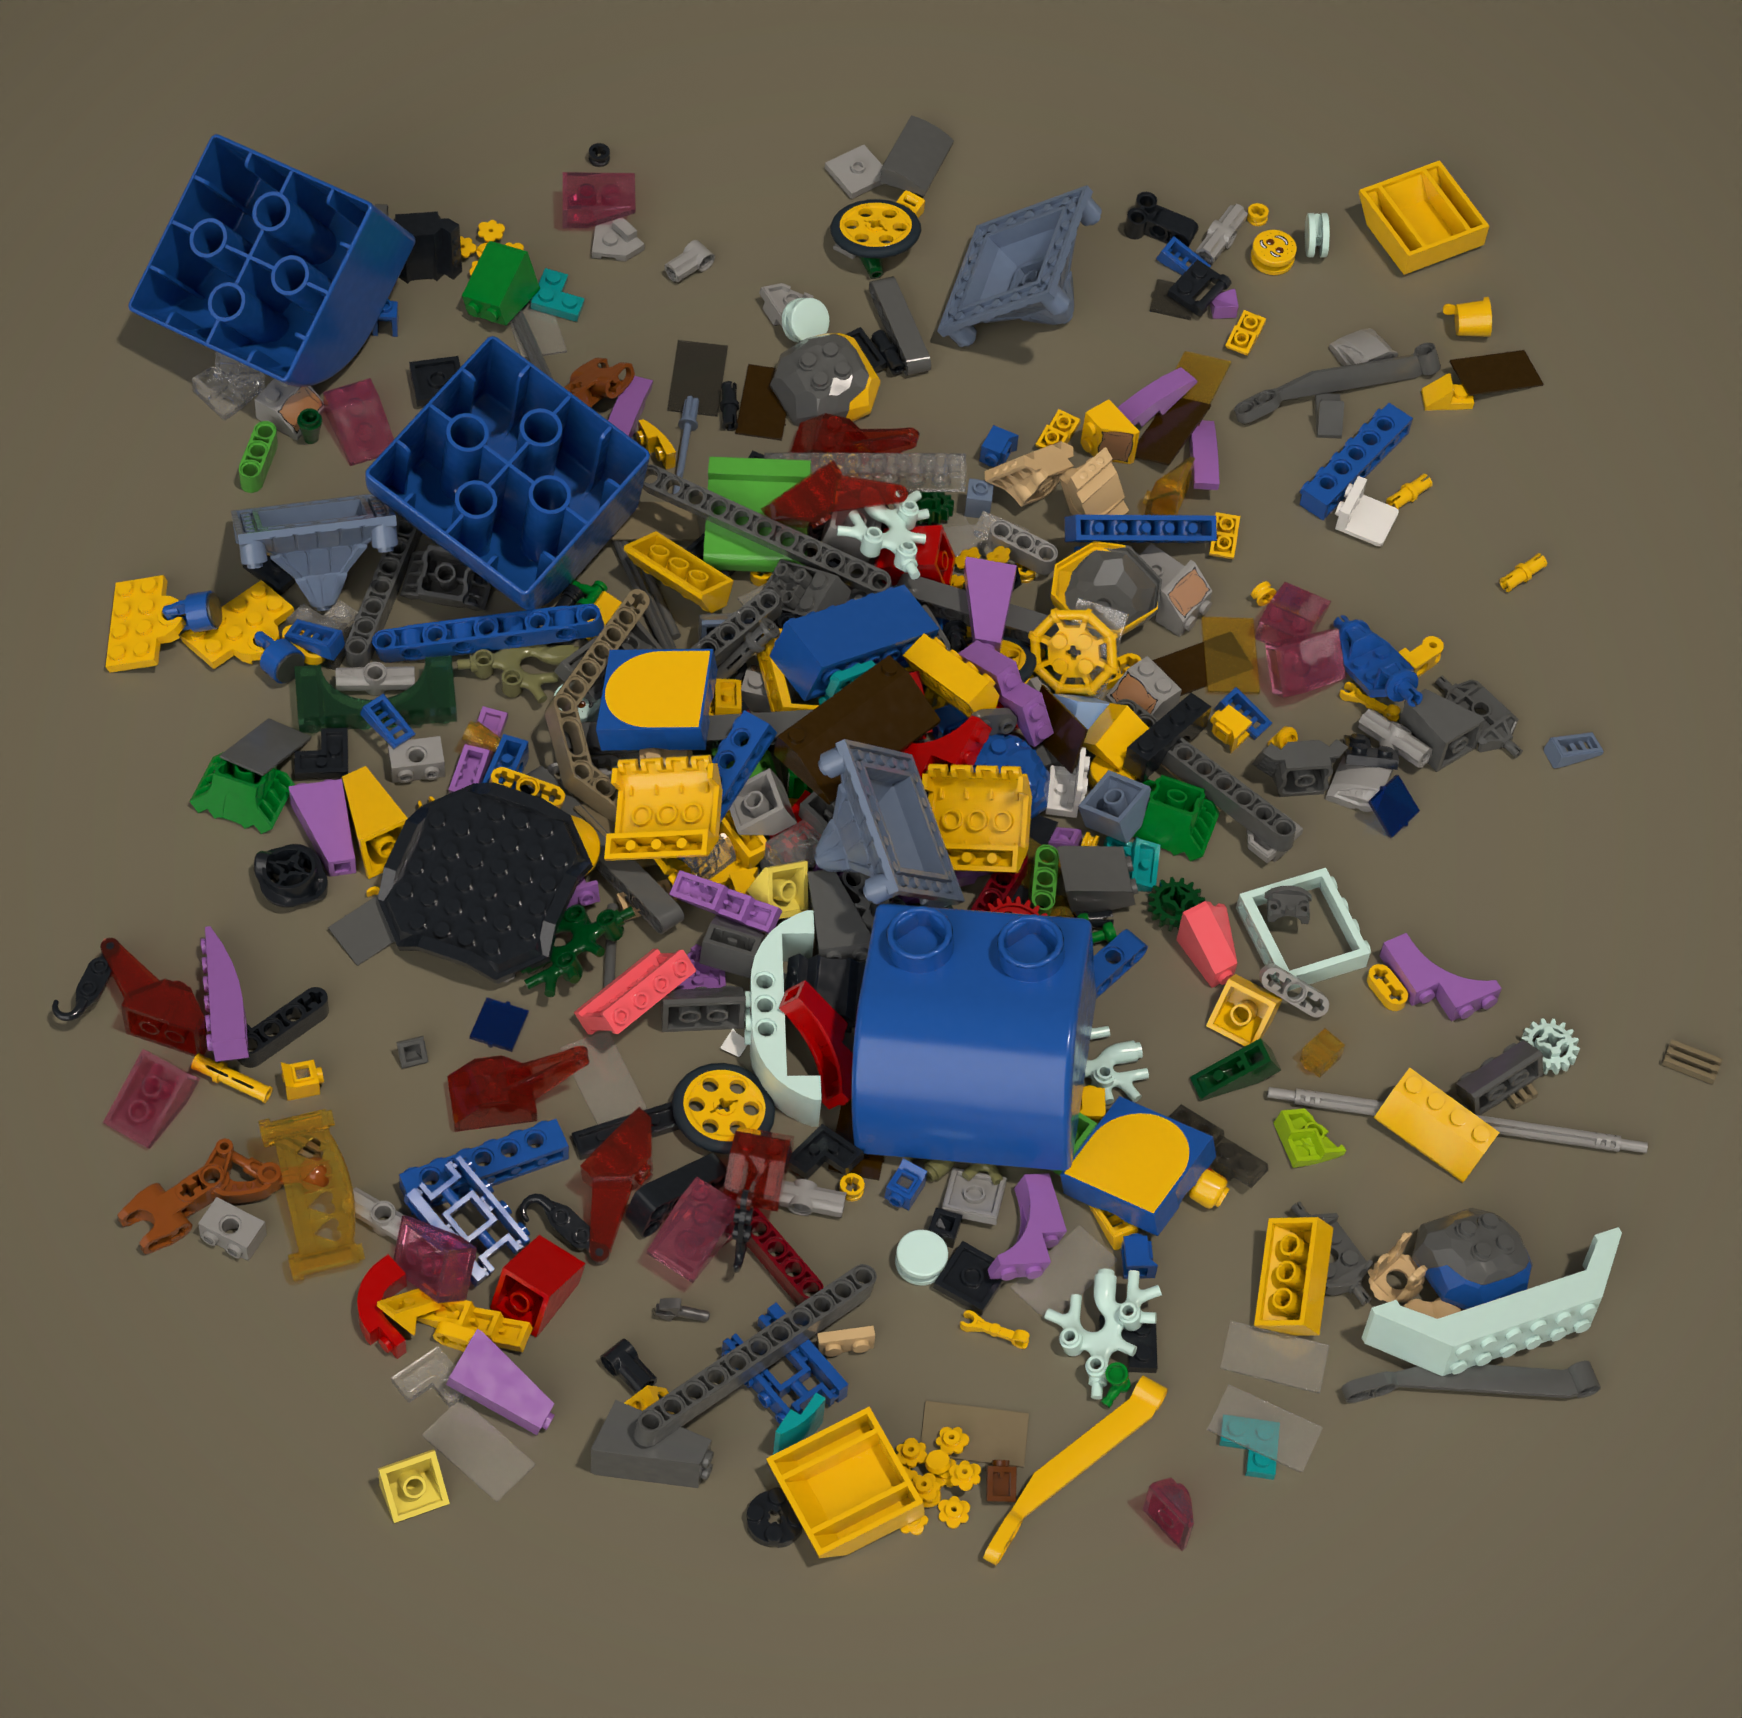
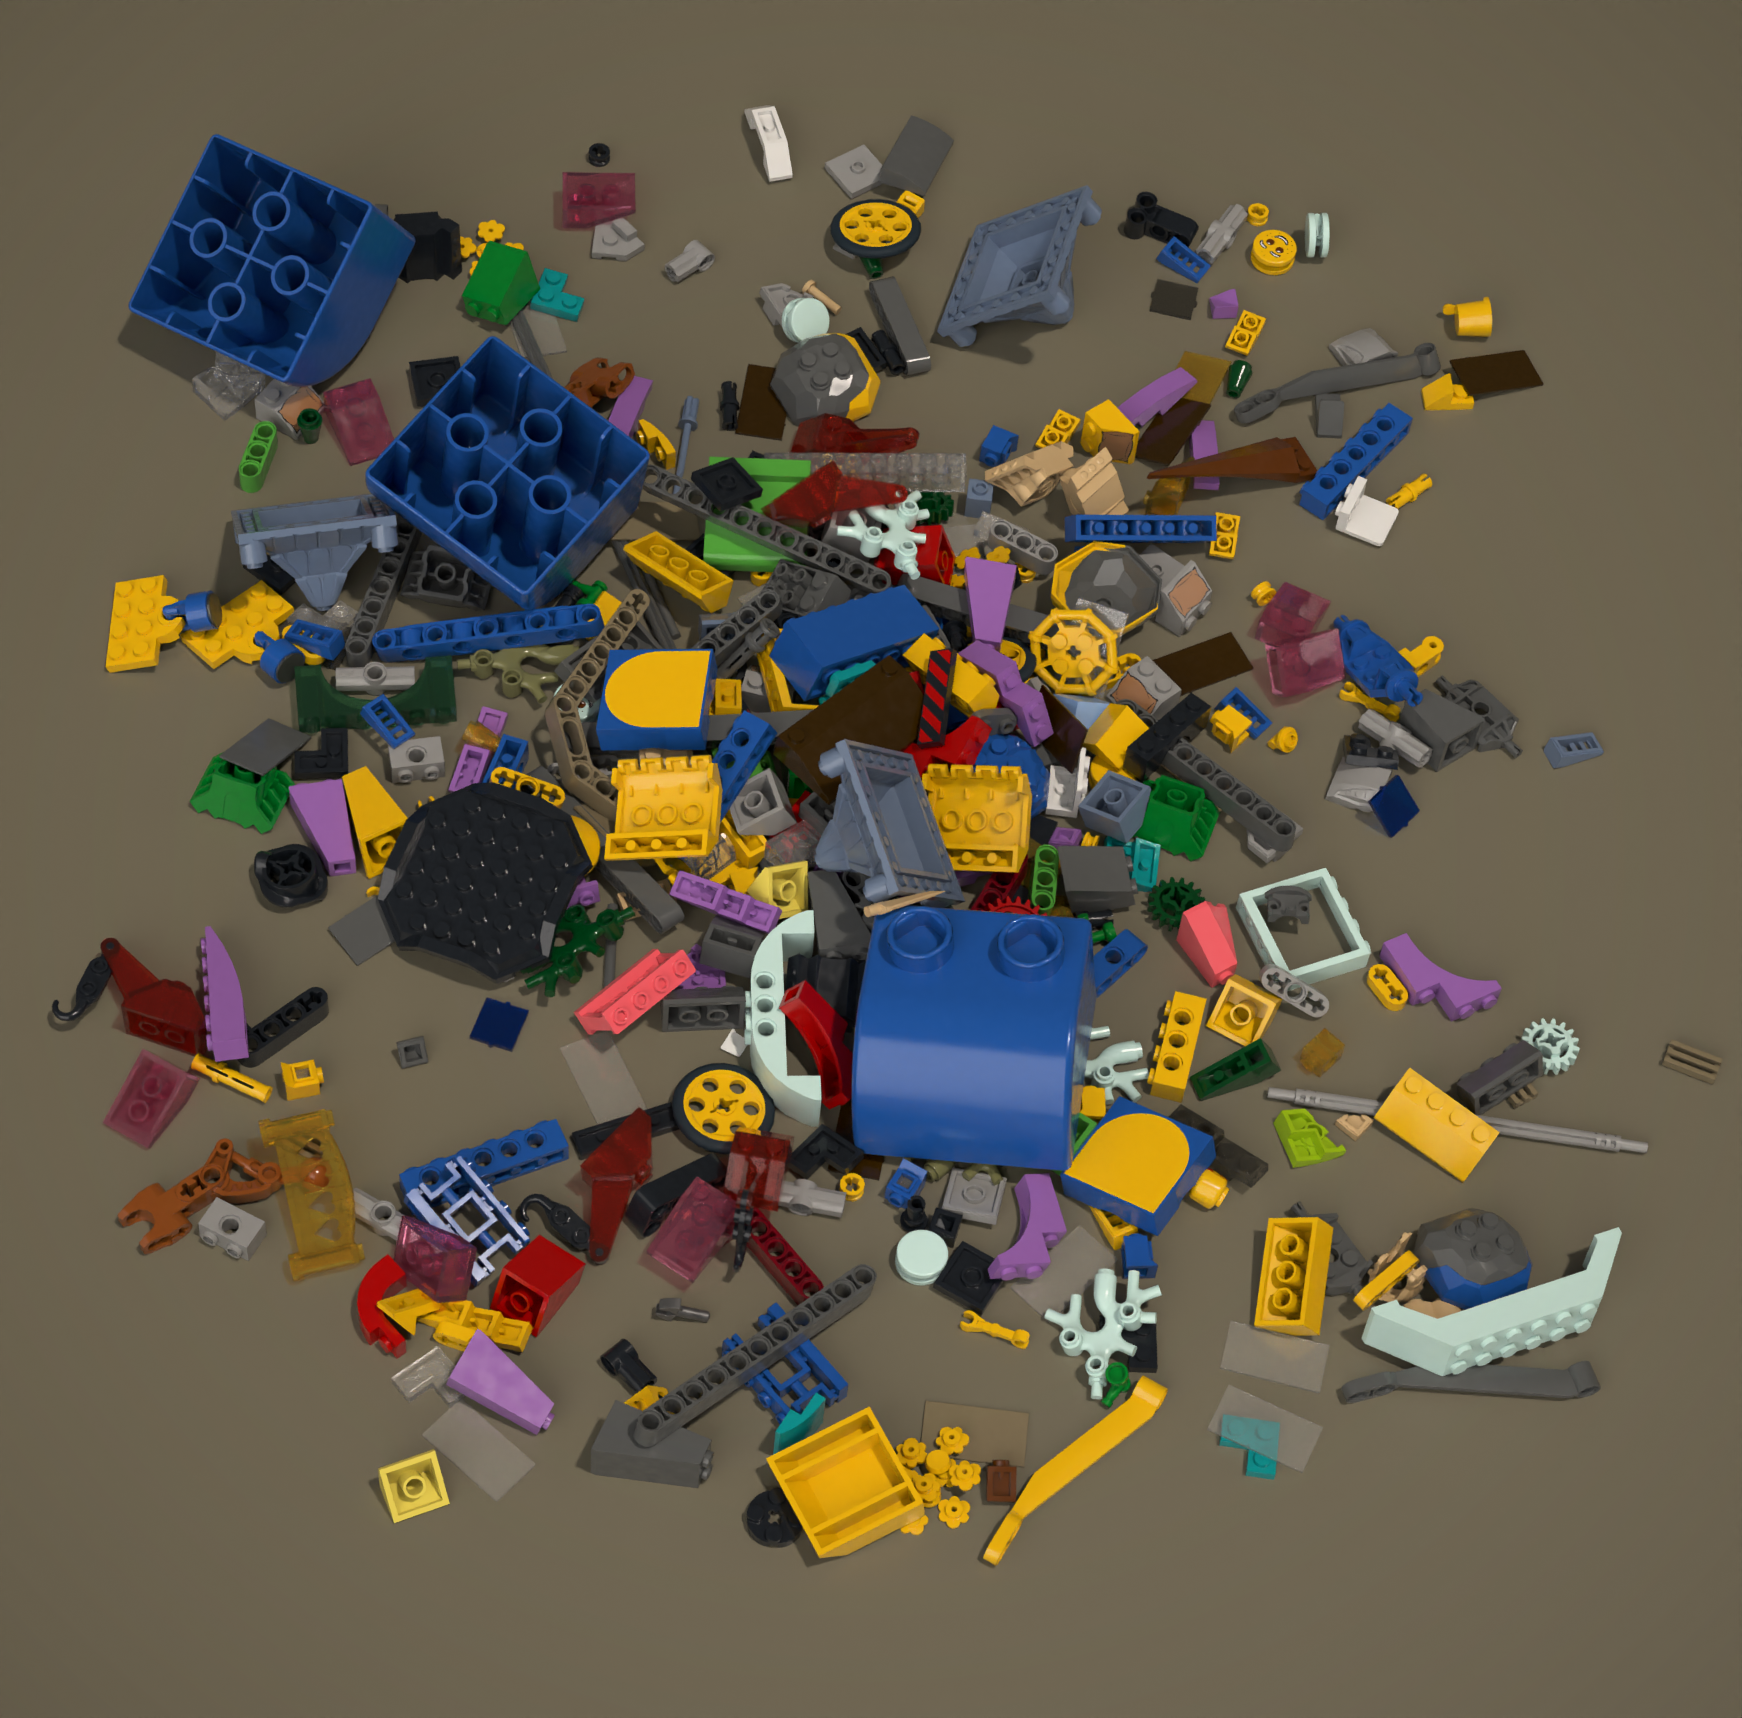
blue window [373,299,399,337] -> none
clear red slope [447,1046,590,1132] -> none
clear smoke piece [667,340,728,417] -> none
tan plate [816,1326,875,1357] -> none
clear pink slope [1143,1478,1194,1551] -> none
black plate [1167,259,1232,316] -> none
clear yellow piece [1202,617,1260,694] -> none
dark grey slope [1252,739,1348,797] -> none
yellow slope [1359,160,1489,275] -> none
yellow pin [1499,553,1547,592] -> none
none -> black plate [691,457,763,512]
none -> white slope [744,105,793,182]
none -> tan piece [802,279,842,315]
none -> tan bar [864,891,945,917]
none -> black pin [900,1195,928,1233]
none -> black tile [917,648,957,749]
none -> reddish brown plate [1147,437,1318,483]
none -> yellow brick [1147,991,1207,1103]
none -> dark green cone [1226,360,1253,398]
none -> tan tile [1335,1114,1374,1142]
none -> yellow beam [1353,1250,1420,1311]

